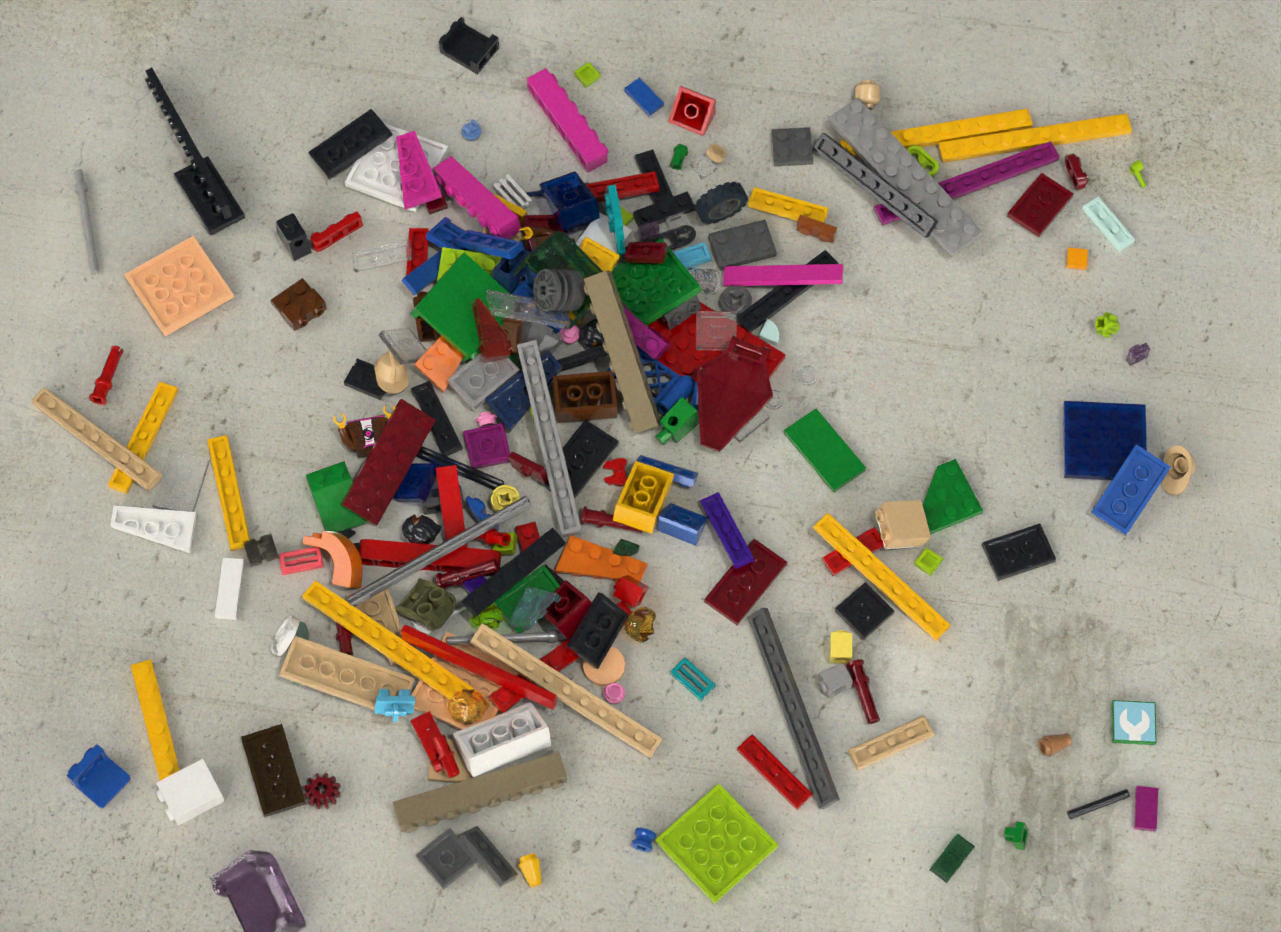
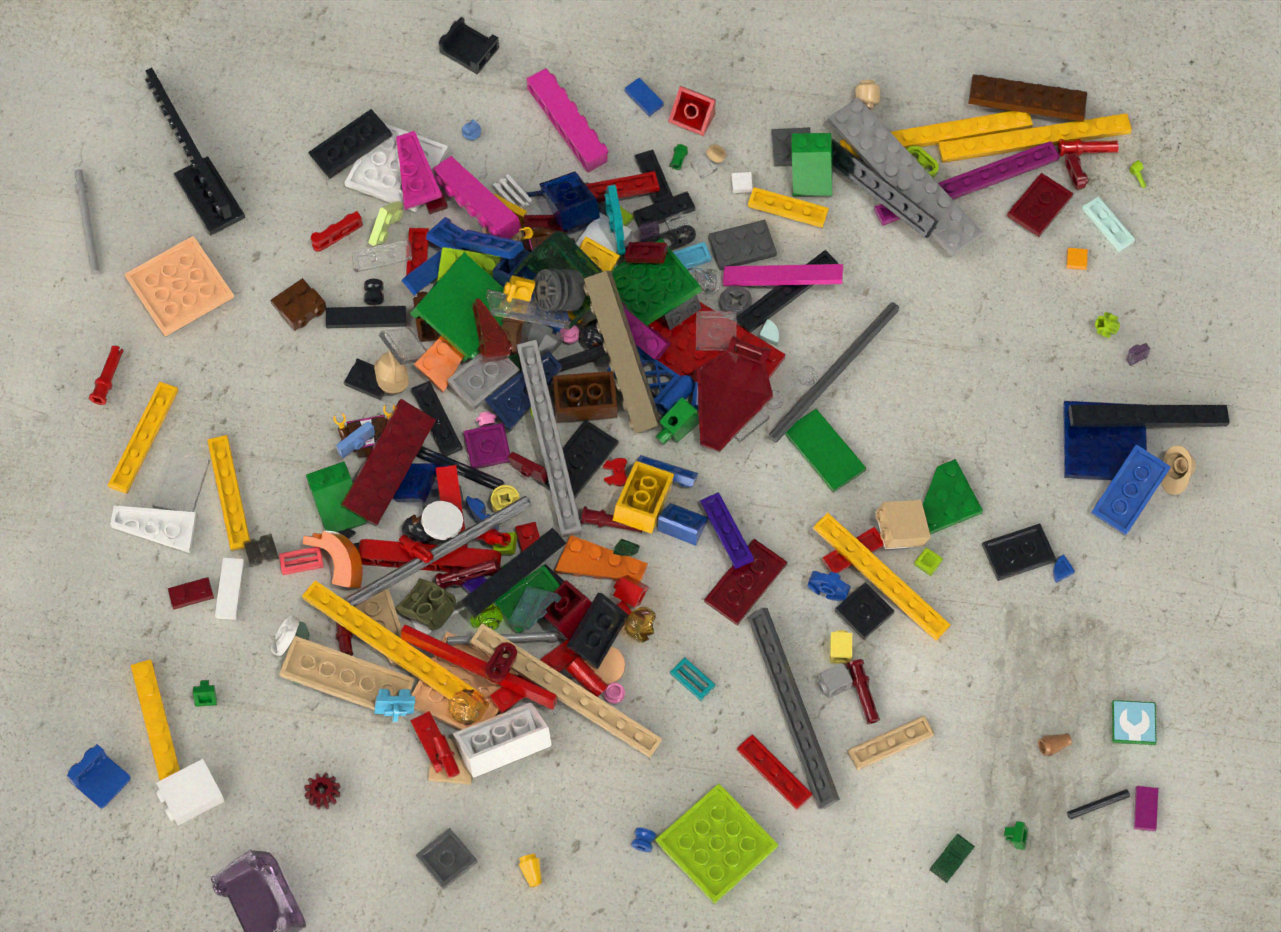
tan tile [30,387,163,491] -> none
dark brown plate [241,724,306,817] -> none
black torso [276,213,312,261] -> none
dark tan brick [393,752,567,833] -> none
dark grey plate [459,826,518,887] -> none
lime tile [574,62,601,88] -> none
black wheel [694,181,748,224] -> none
dark orange plate [796,214,837,243] -> none
none -> dark red plate [168,577,214,610]
none -> green tile [193,680,217,707]
none -> black tile [326,306,406,328]
none -> medium blue plate [336,421,375,458]
none -> black wheel [364,279,384,306]
none -> yellowish green plate [368,201,404,246]
none -> red axle [398,535,434,563]
none -> white tile [421,501,463,540]
none -> dark red plate [485,642,517,683]
none -> yellow bracket [504,275,535,302]
none -> red axle [565,656,608,697]
none -> white tile [731,172,752,193]
none -> dark grey axle [769,302,899,443]
none -> slope [792,133,833,197]
none -> blue plate [807,571,851,601]
none -> reddish brown plate [968,74,1087,122]
none -> blue tile [1053,554,1075,583]
none -> red pin [1058,139,1119,157]
none -> black plate [1068,405,1230,427]

